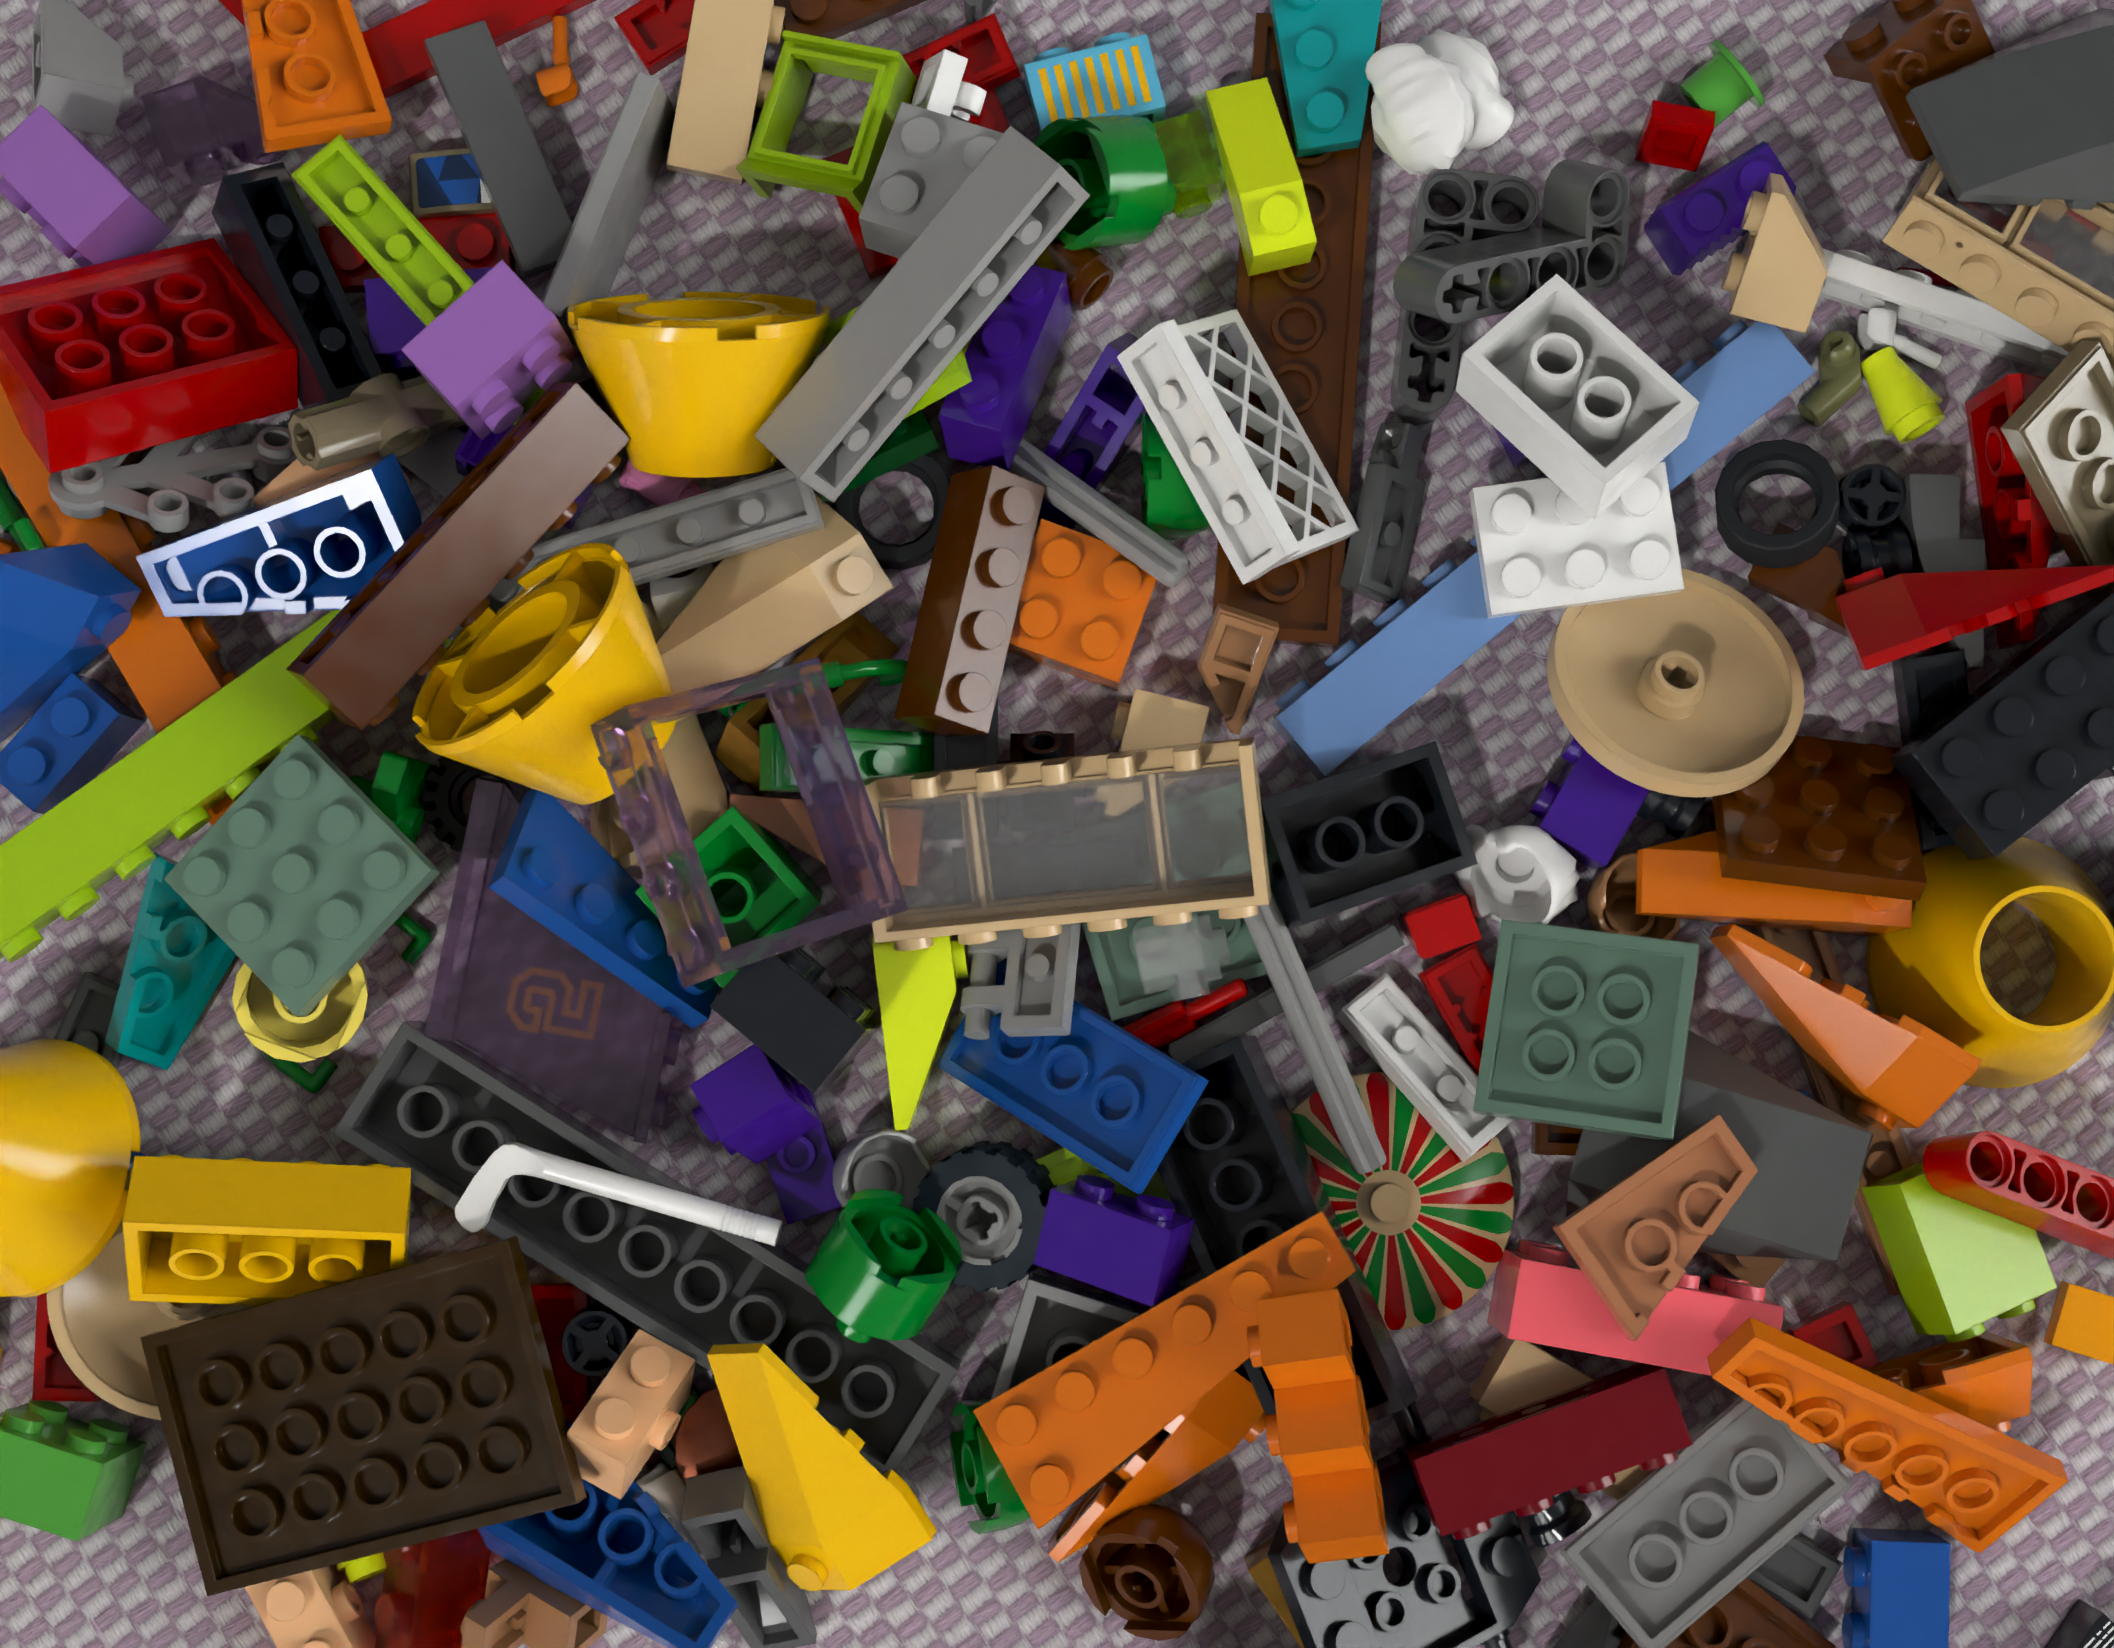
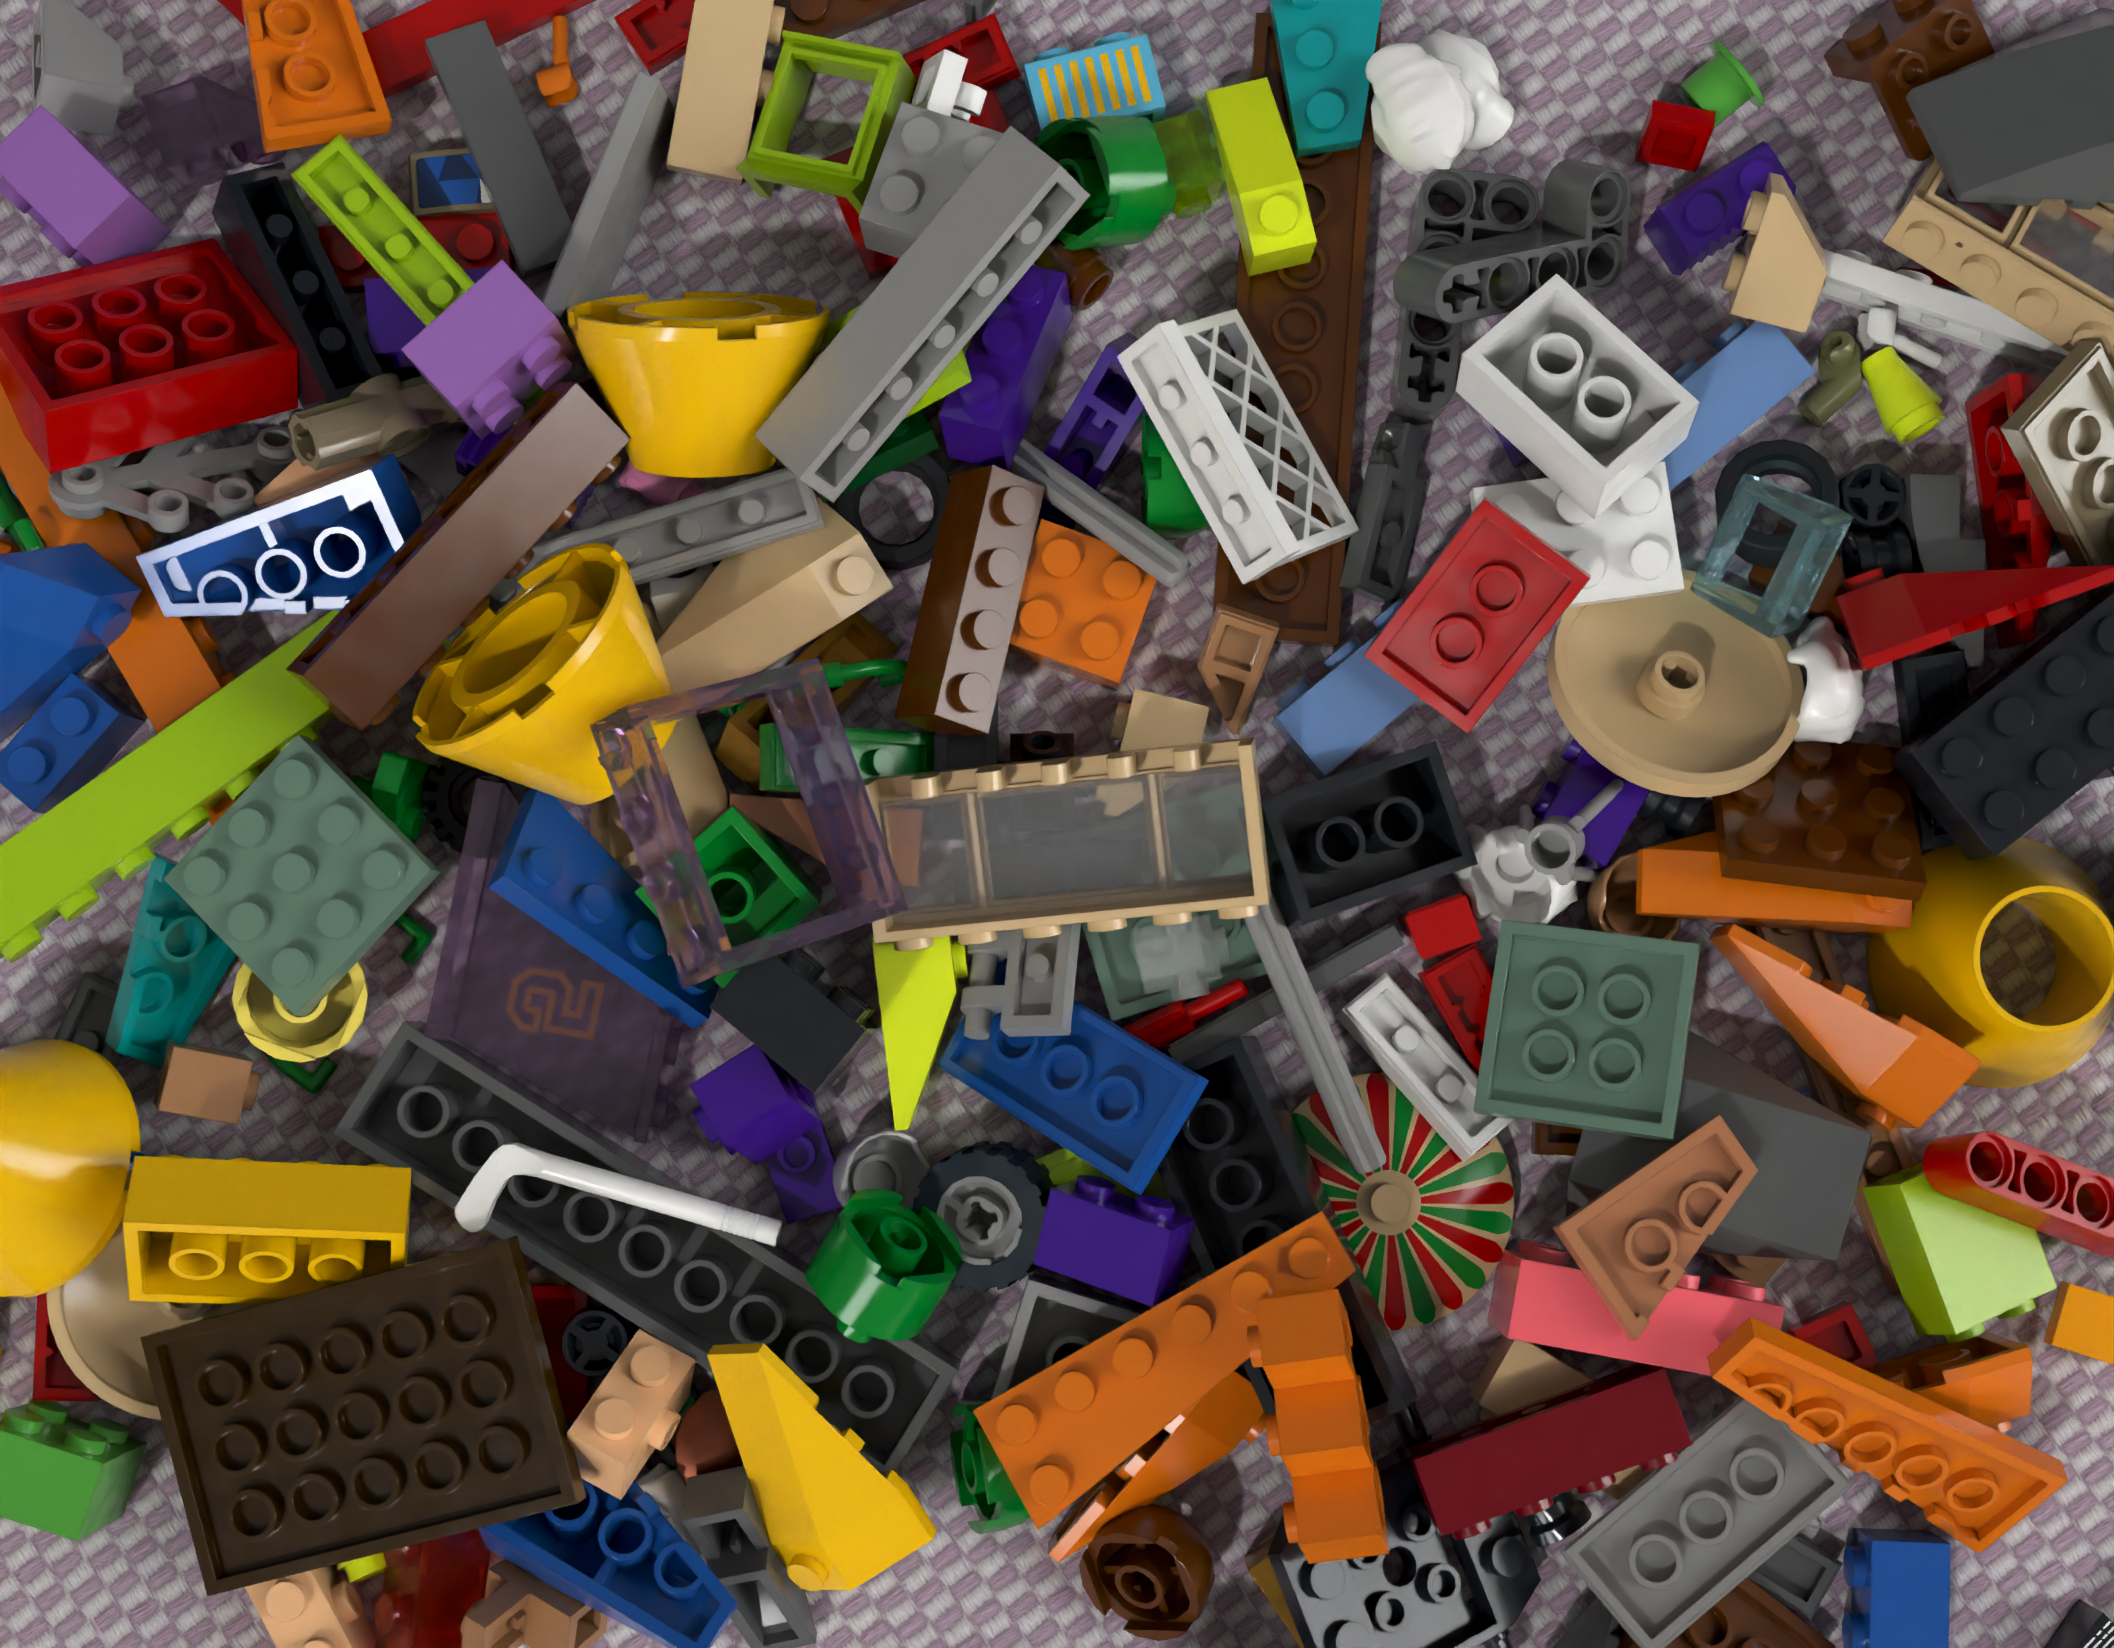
none -> medium nougat brick [153,1040,260,1125]
none -> red plate [1364,497,1591,734]
none -> light grey plant [1514,779,1624,885]
none -> clear light blue tile [1690,474,1854,639]
none -> white hair [1787,616,1865,744]

